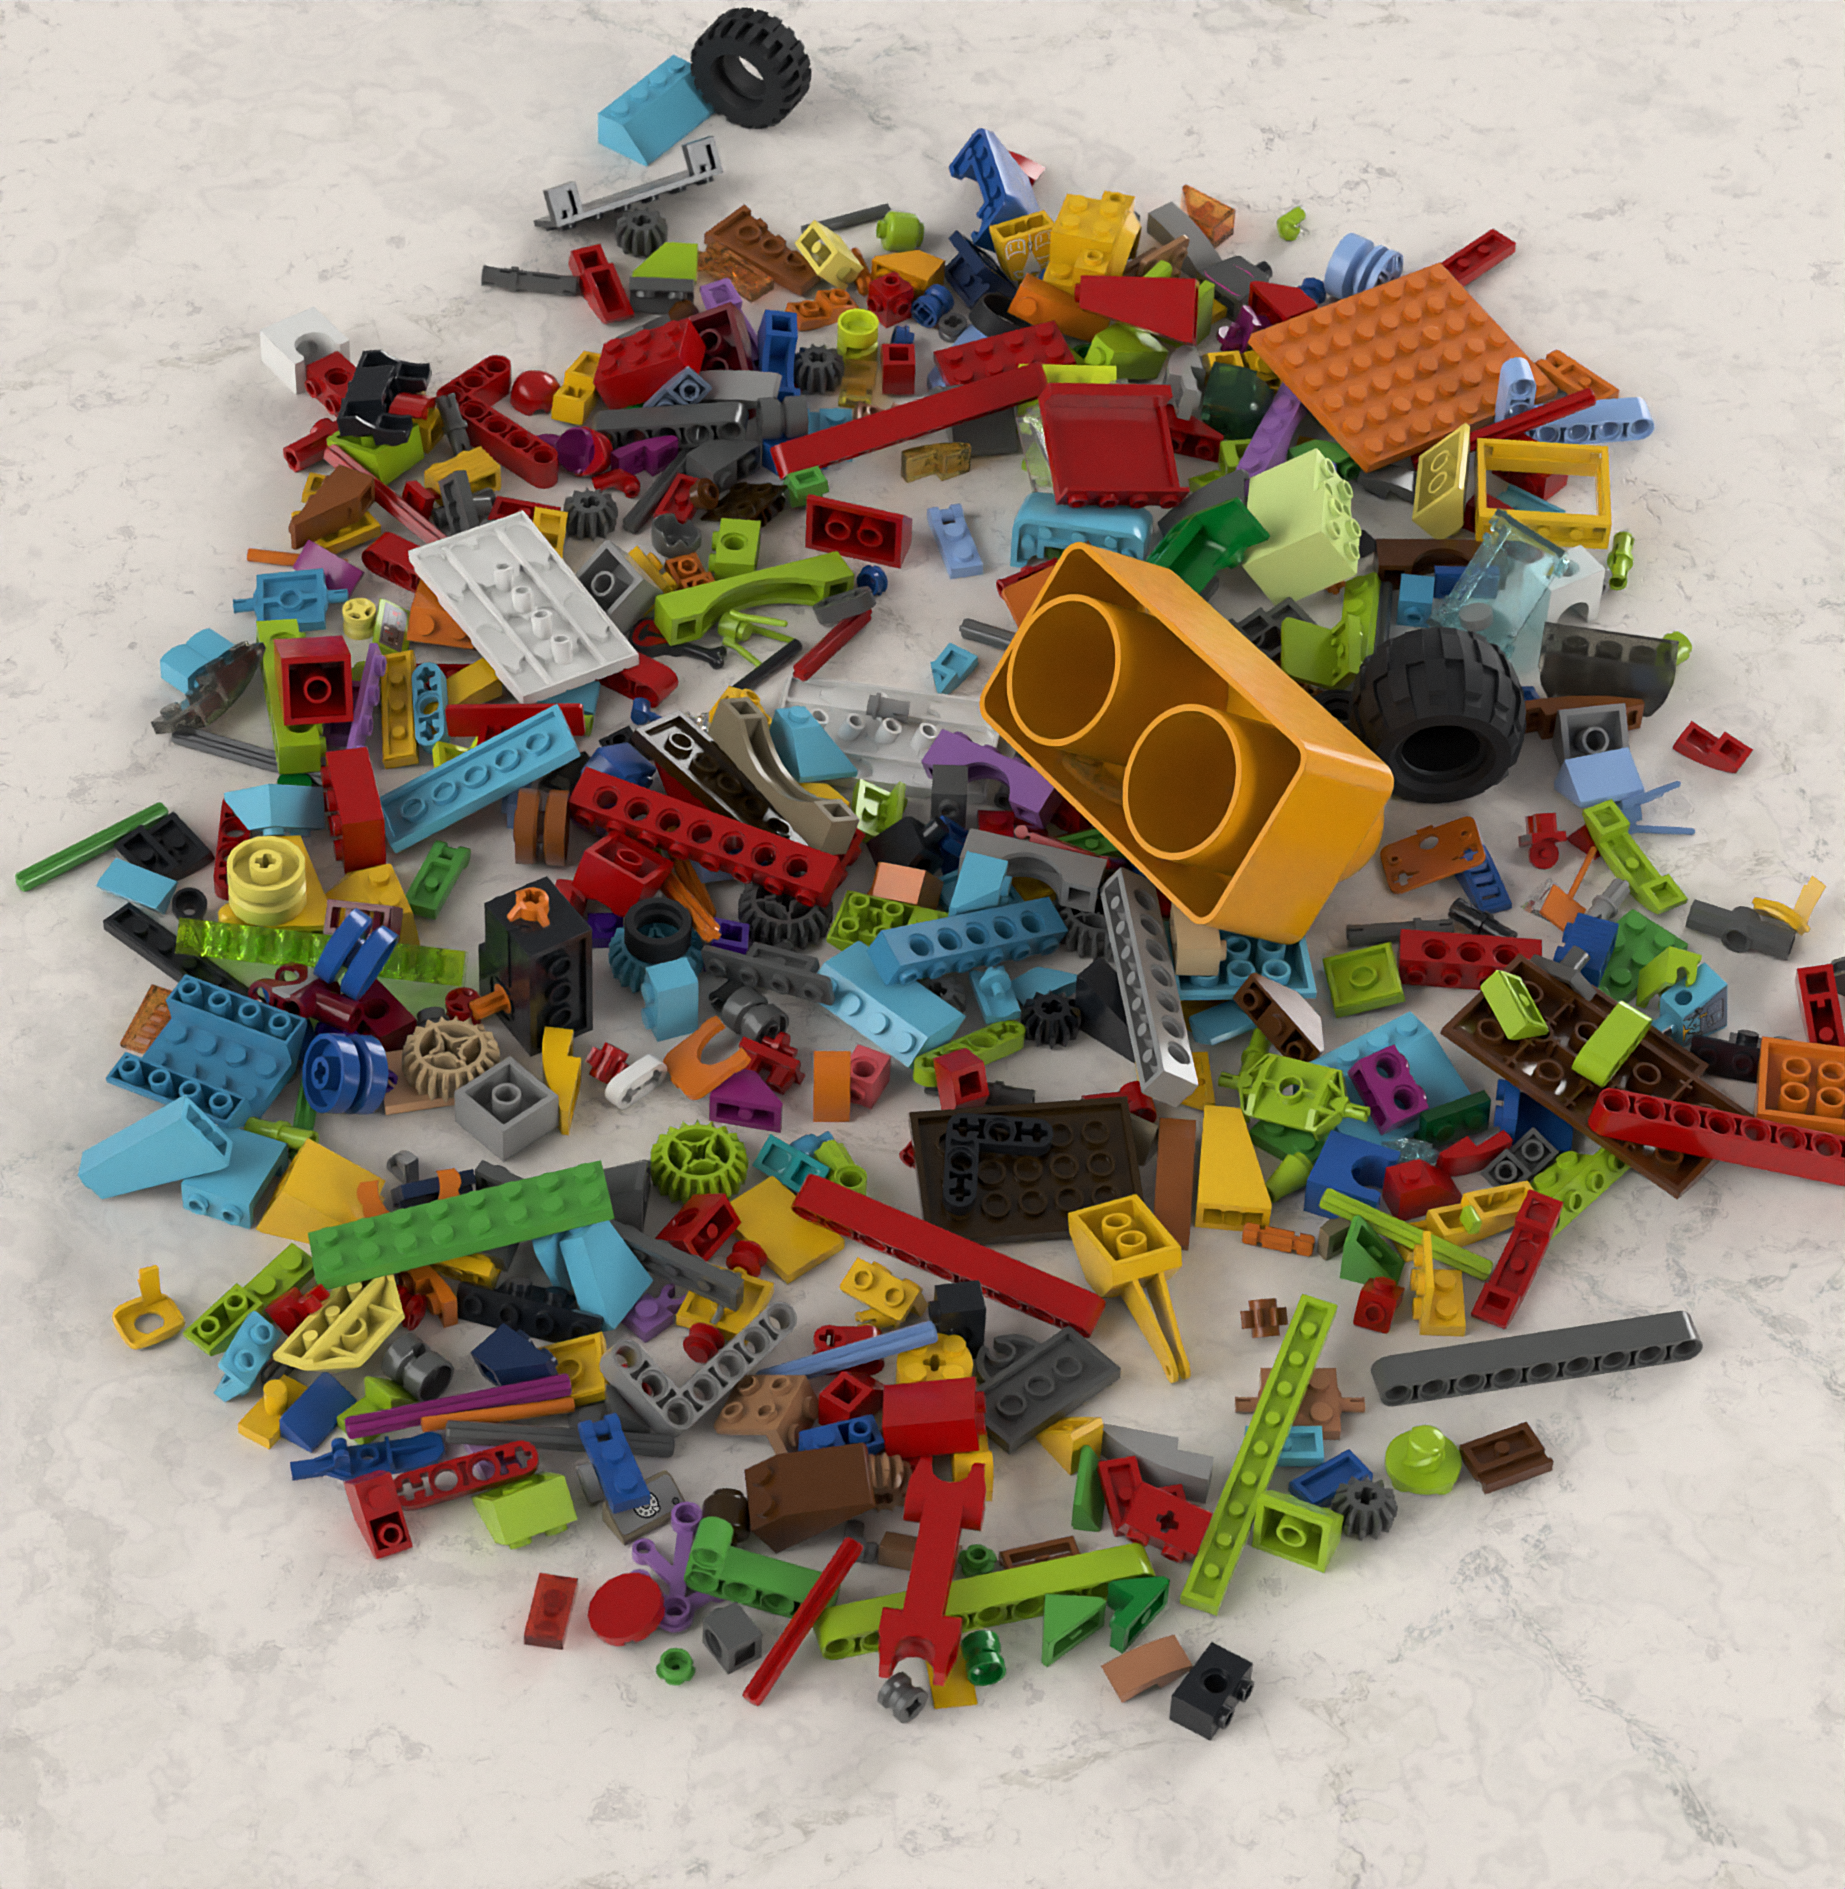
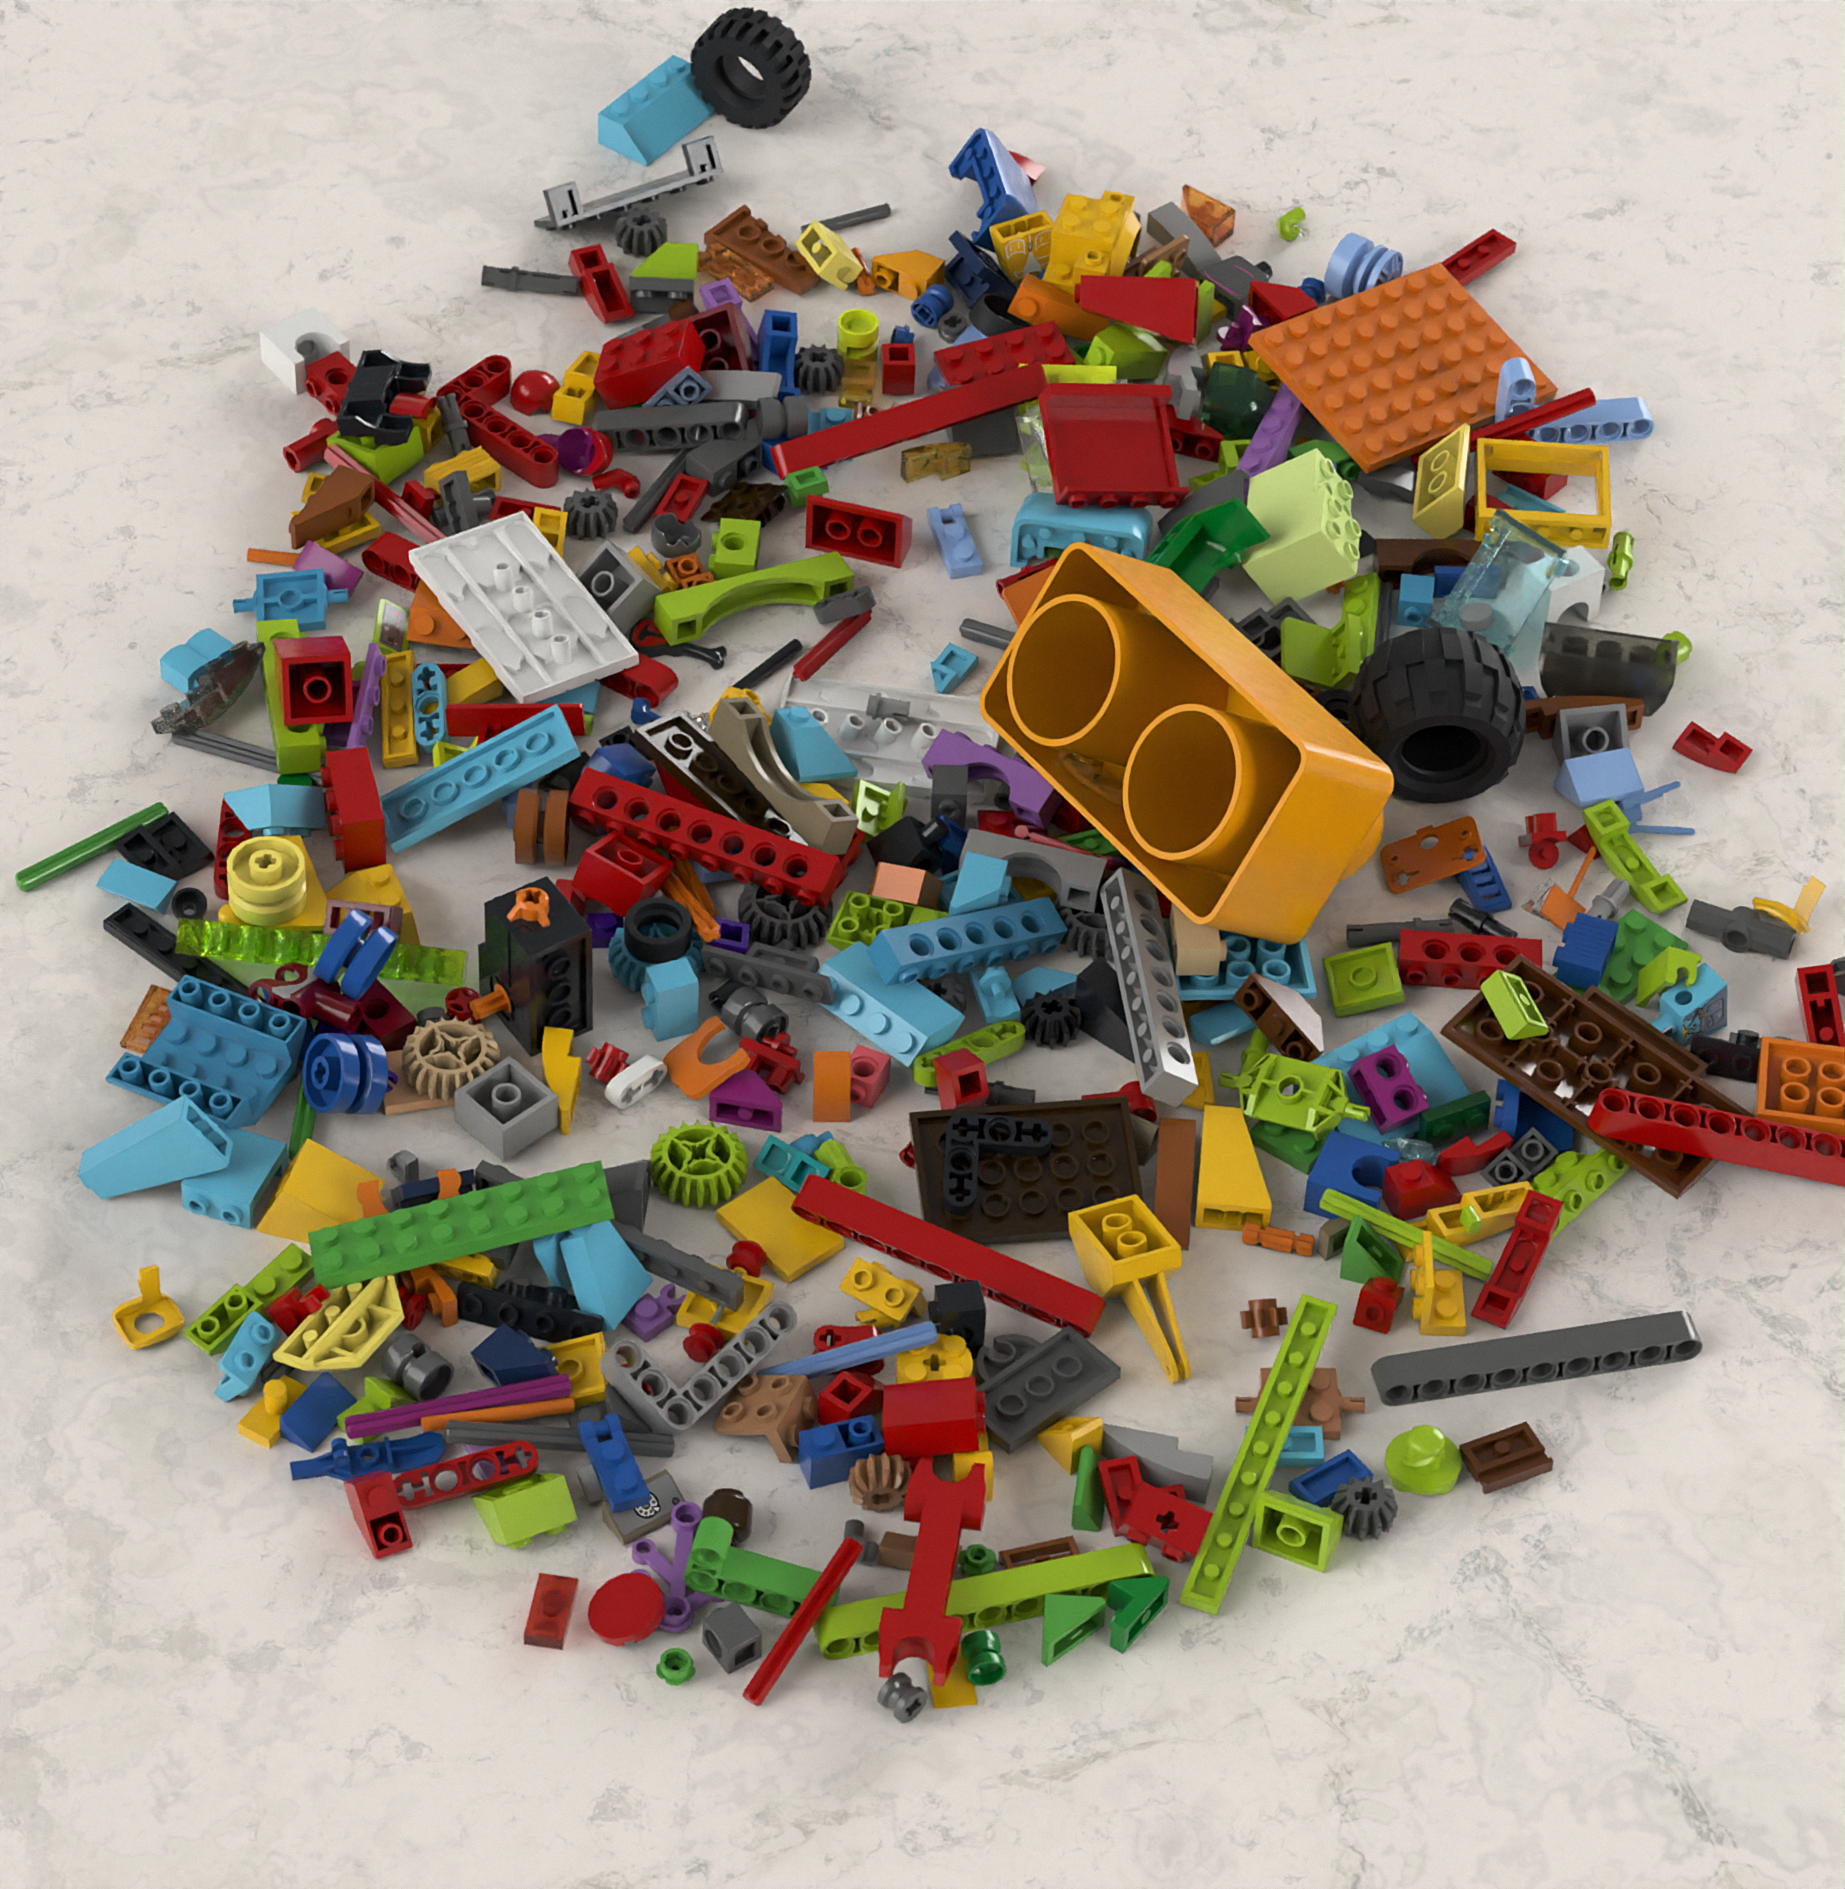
lime pin [244,1117,319,1150] -> none
light yellow wheel [342,598,376,640] -> none
bright green plate [405,840,471,920] -> none
magenta slope [611,436,678,477] -> none
red brick [655,1193,742,1262] -> none
reddish brown plate [689,478,719,511] -> none
lime plant [718,609,795,667] -> none
reddish brown slope [744,1443,876,1554] -> none
orange slope [785,288,859,331] -> none
blue plate [857,565,888,596] -> none
red brick [867,271,914,329] -> none
lime head [876,211,924,252] -> none
nougat slope [1101,1635,1193,1703] -> none
black brick [1169,1642,1255,1741] -> none
lime cone [1265,1152,1314,1203] -> none
dark grey tile [1530,945,1597,1002] -> none
orange plate [1534,350,1620,400] -> none
lime beam [1571,1000,1653,1088] -> none

